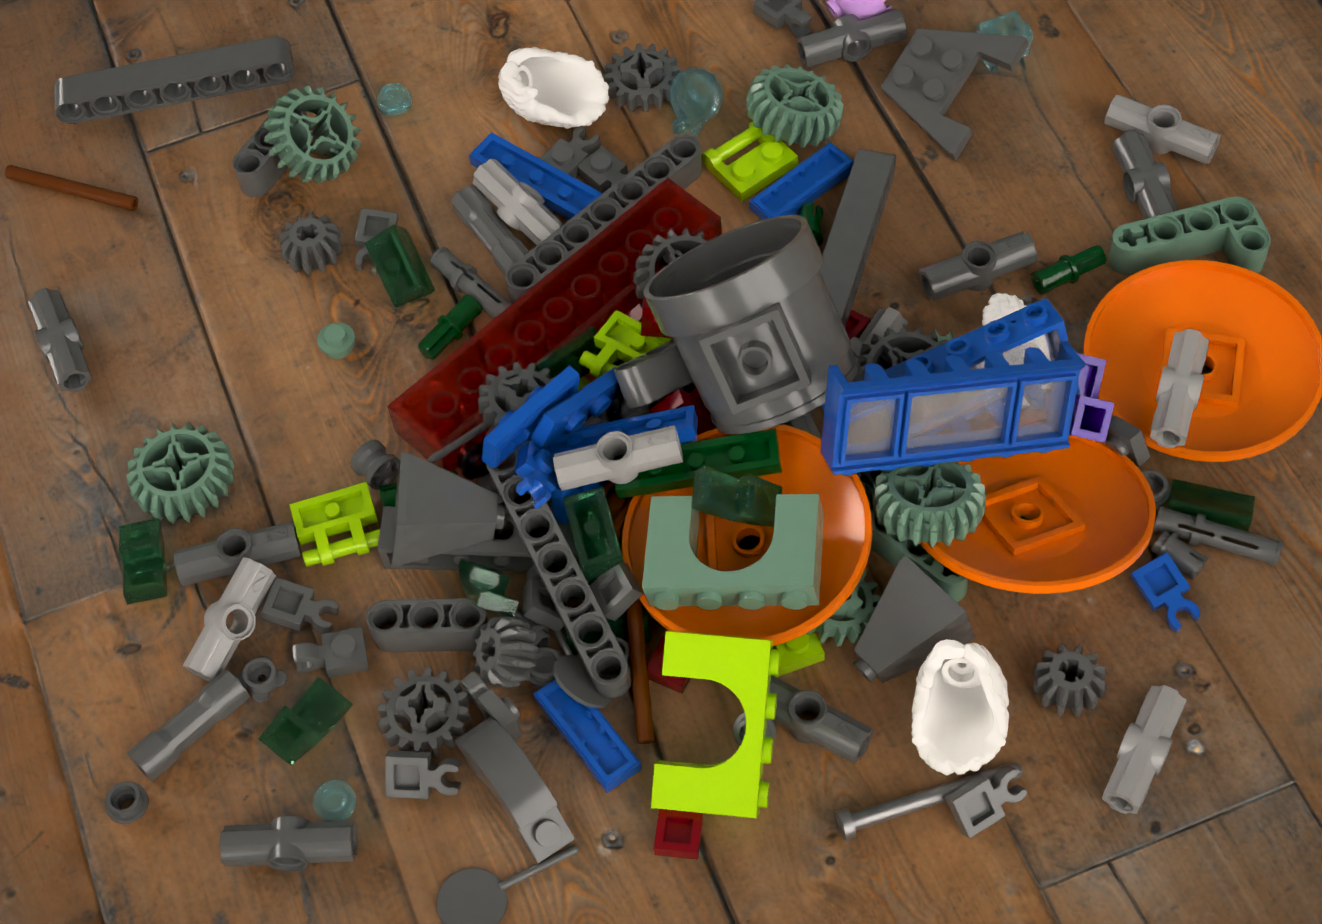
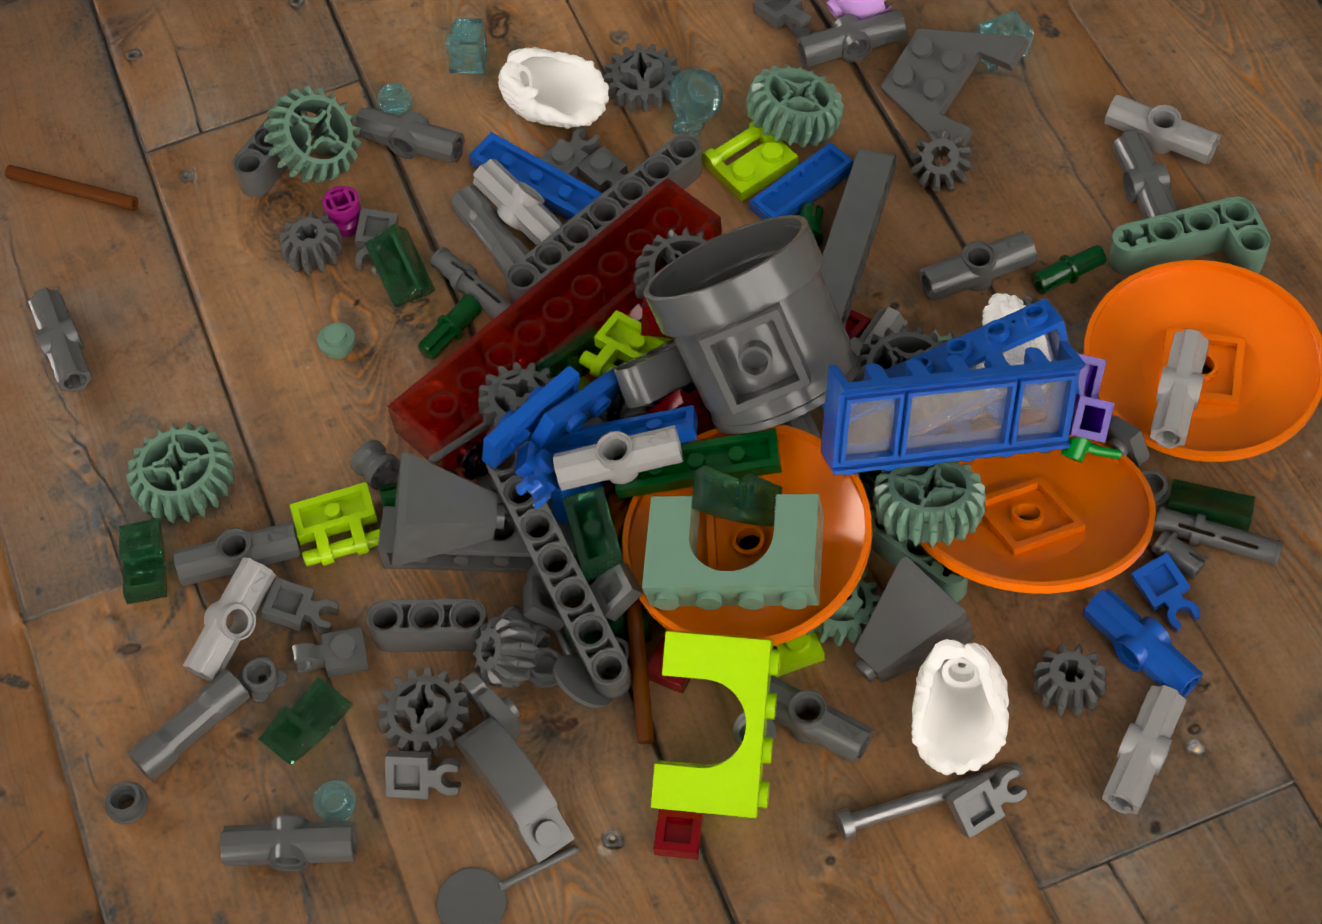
dark grey beam [53,37,294,124] -> none
clear green slope [458,558,519,617] -> none
blue plate [533,679,642,793] -> none
none -> magenta wheel [322,186,361,237]
none -> dark grey piece [355,107,465,163]
none -> clear light blue brick [446,18,488,74]
none -> dark grey gear [910,129,973,194]
none -> green hand [1061,436,1122,463]
none -> blue piece [1083,588,1203,698]

